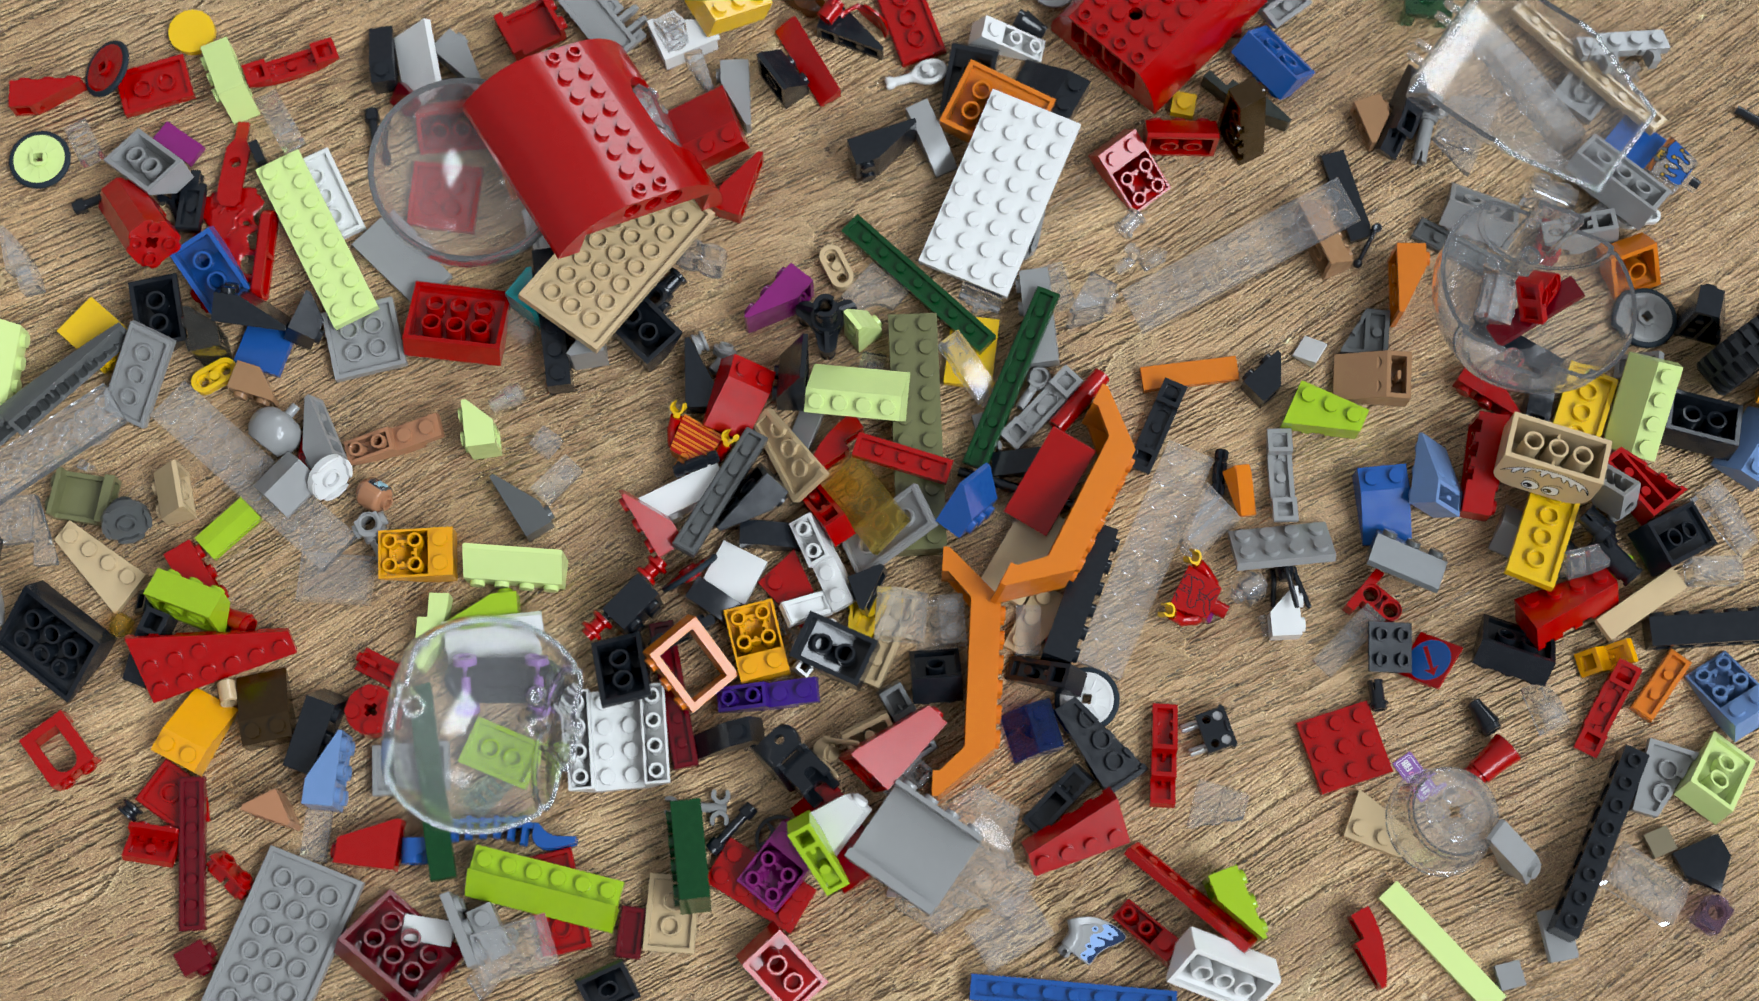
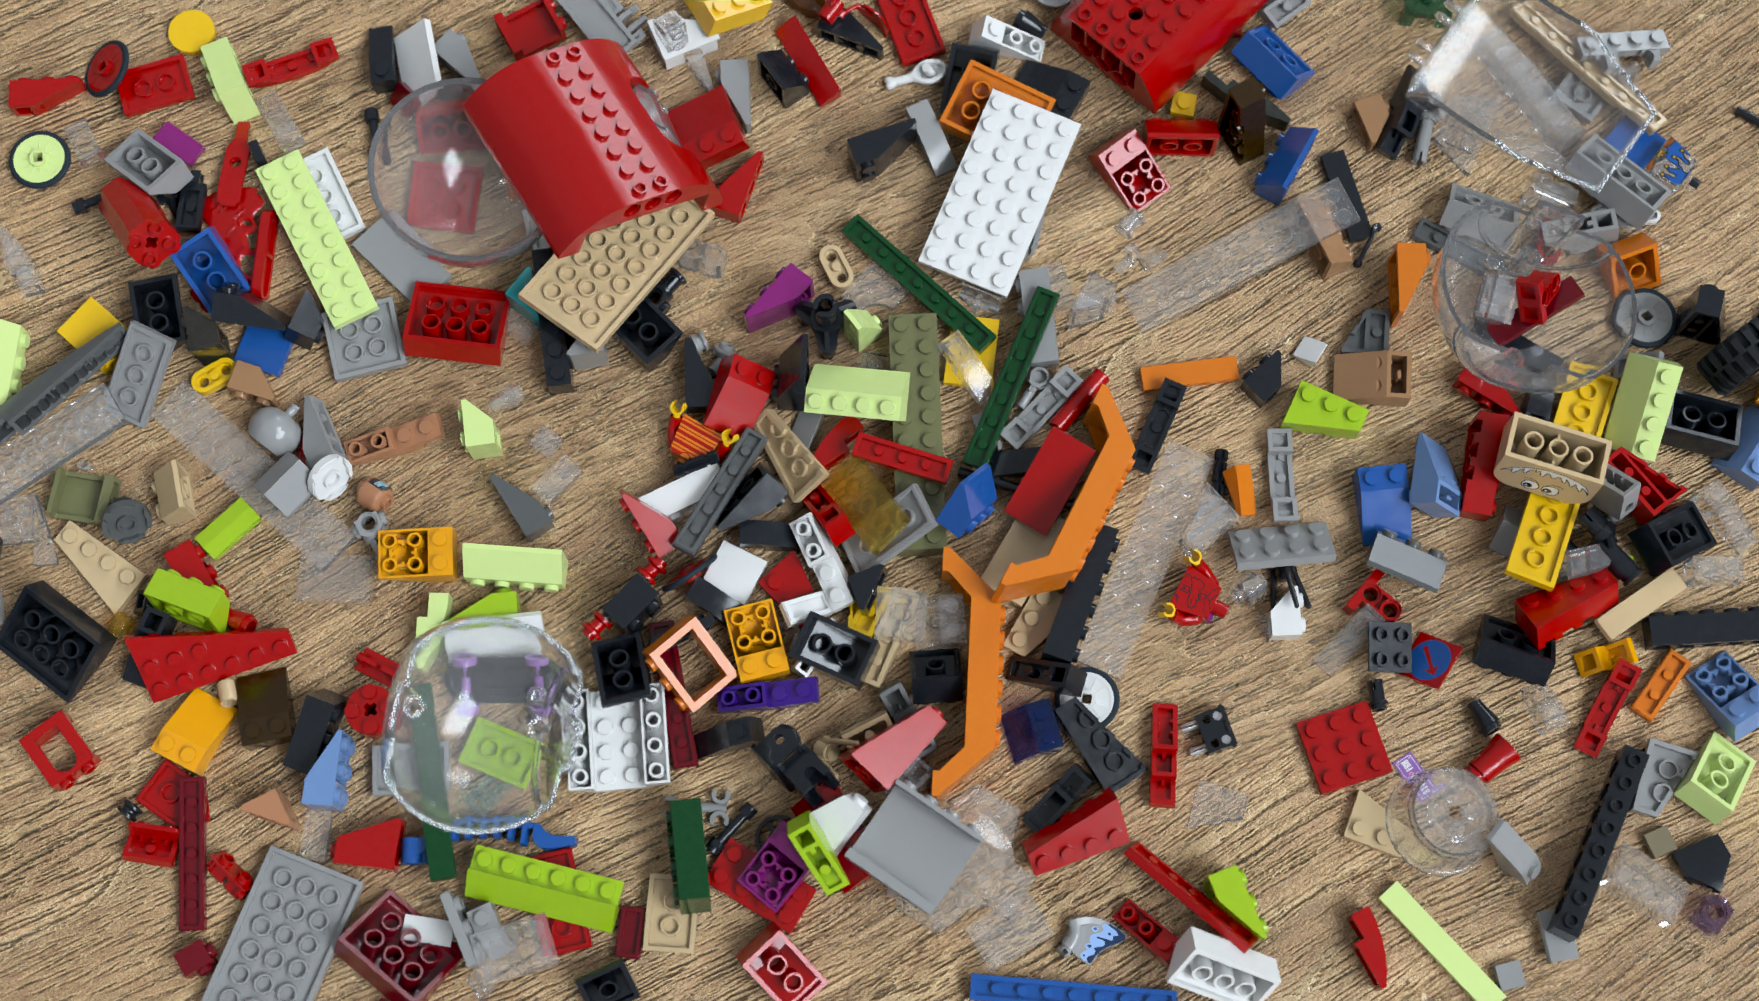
clear tile [1015,605,1041,656] -> none
none -> blue slope [1253,127,1319,206]

